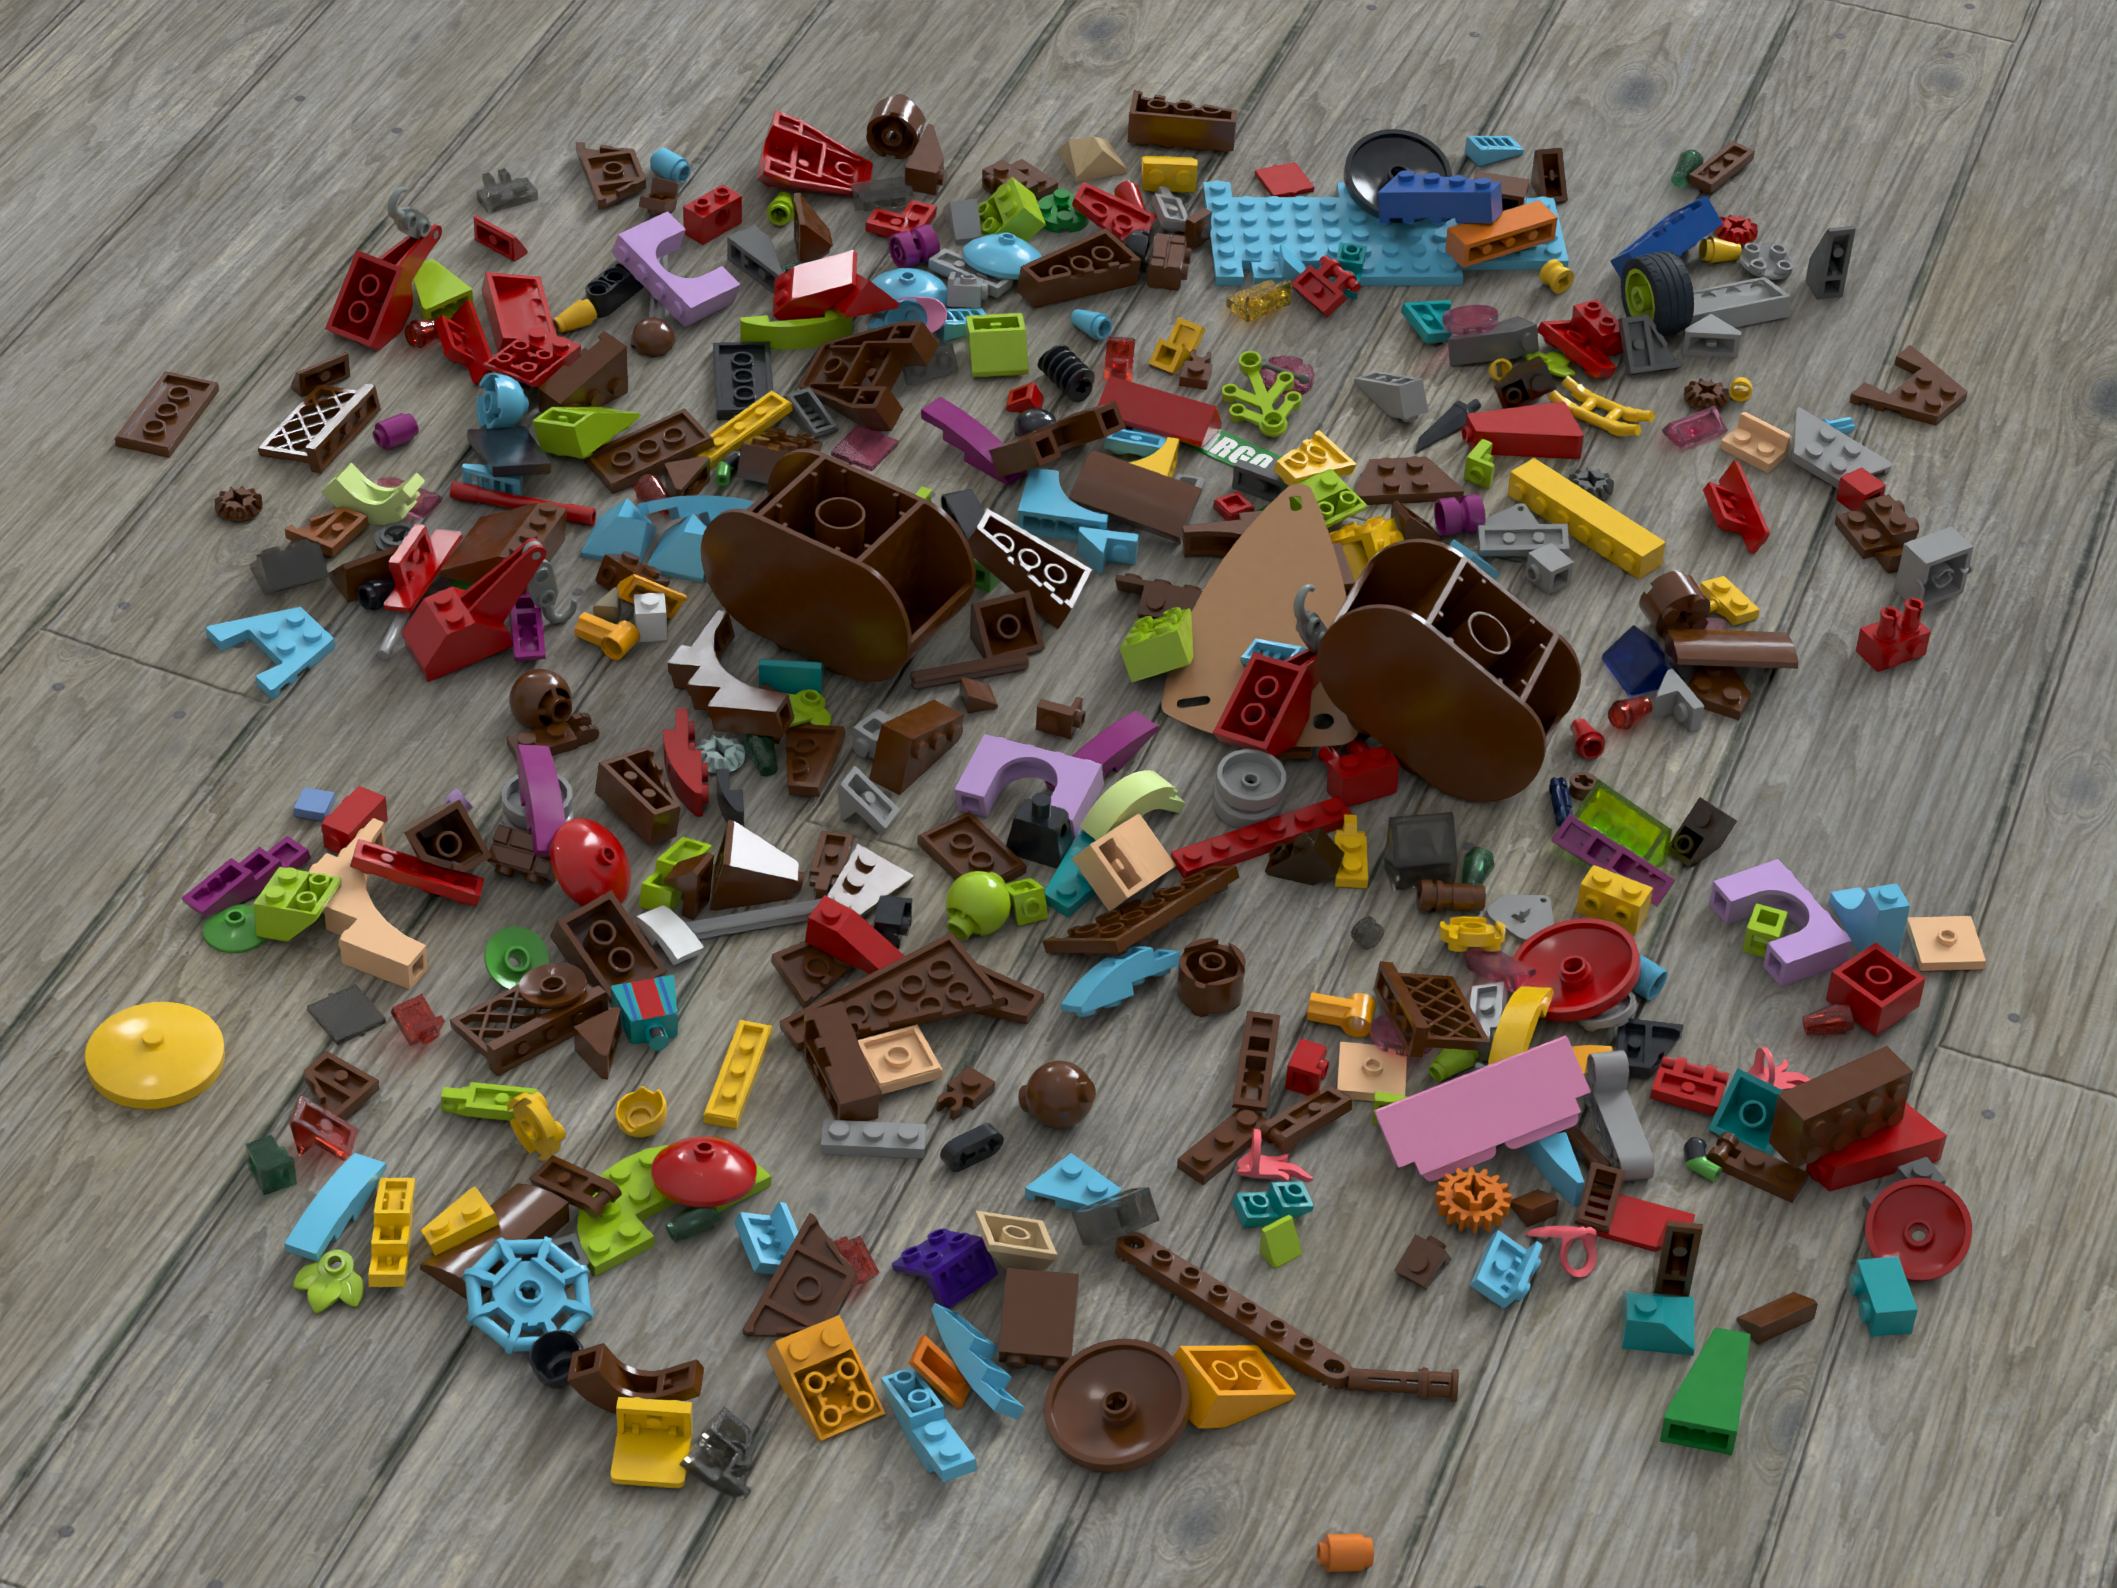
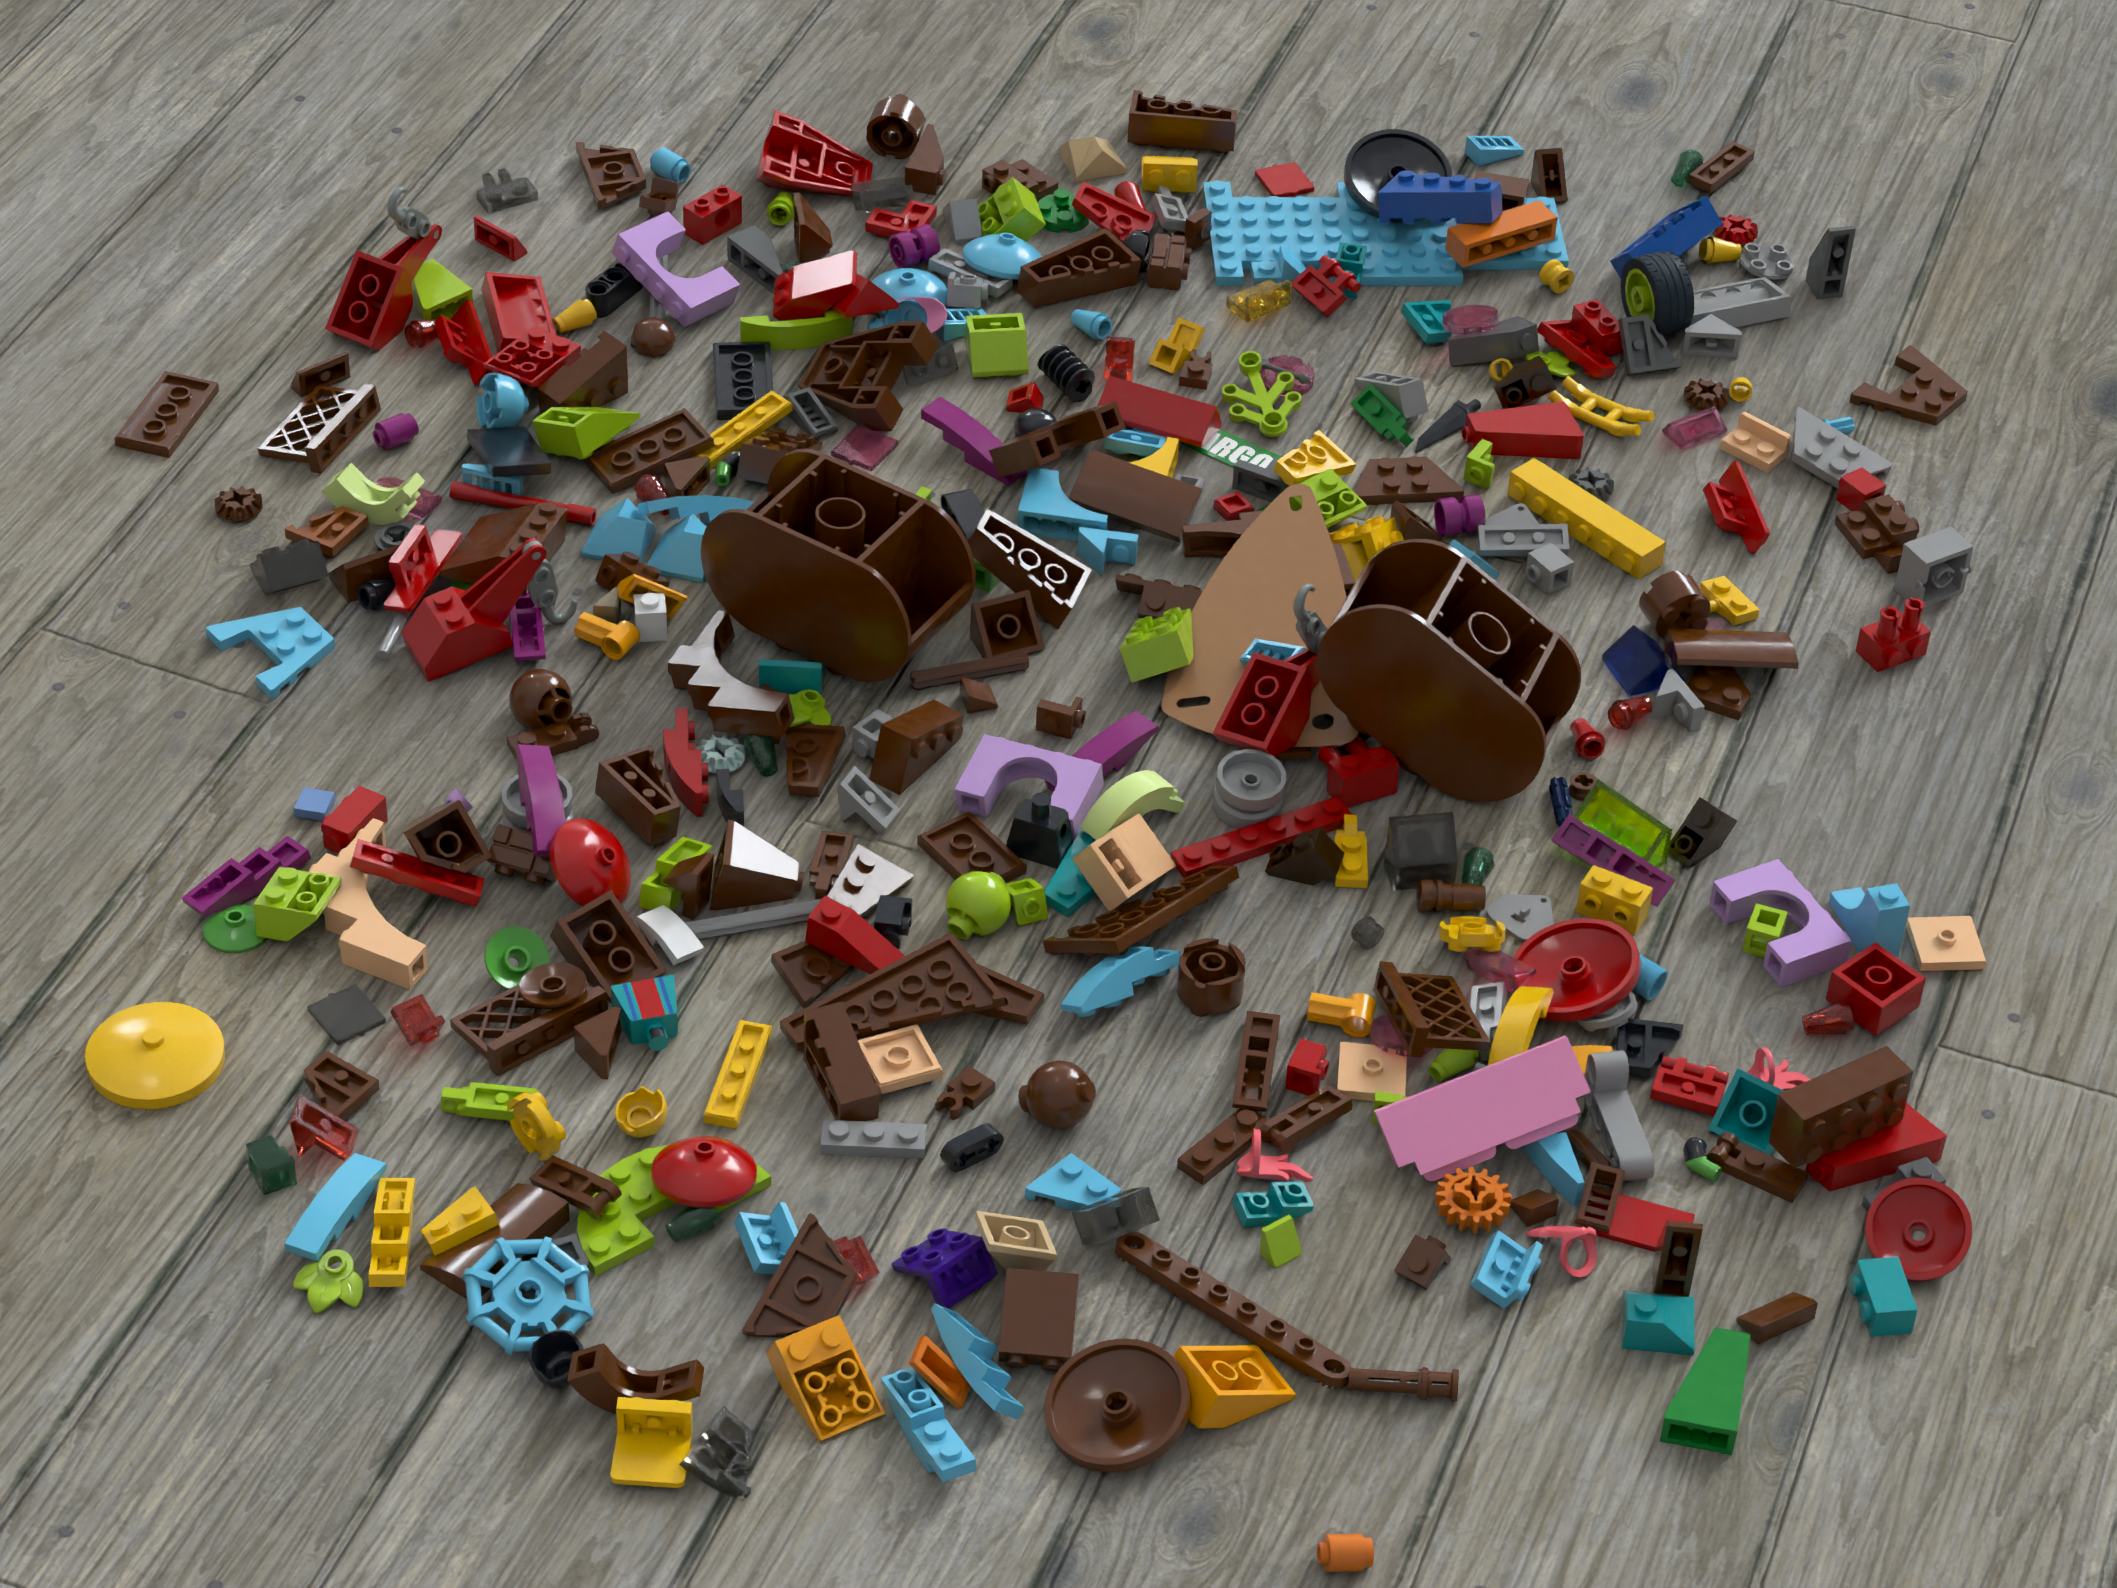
none -> green hinge [1350,384,1414,448]

